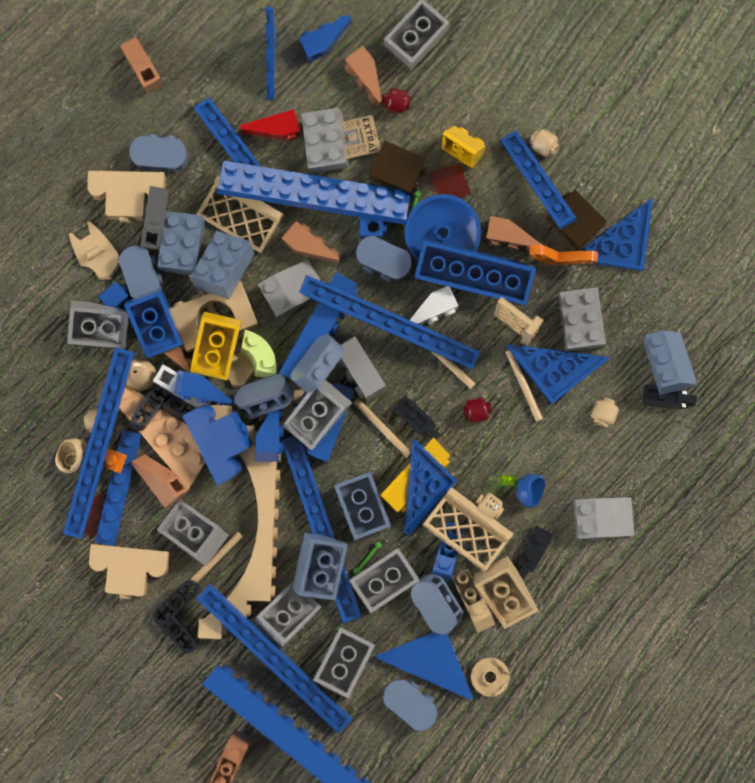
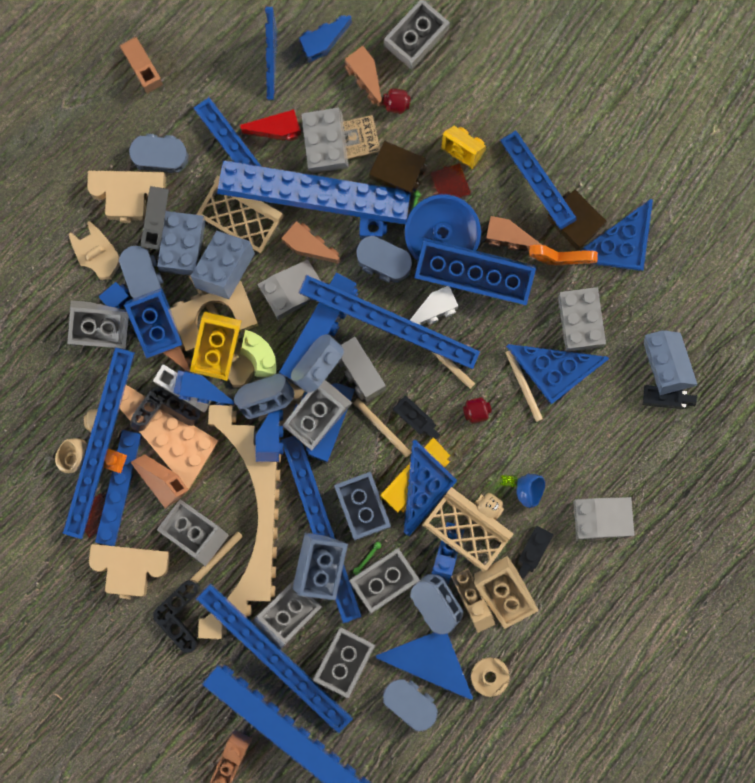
tan hair [126,358,157,391] -> none
blue brick [183,405,253,485] -> none
tan fence [494,297,543,346] -> none
tan head [530,129,559,158] -> none
tan head [591,398,619,428] -> none

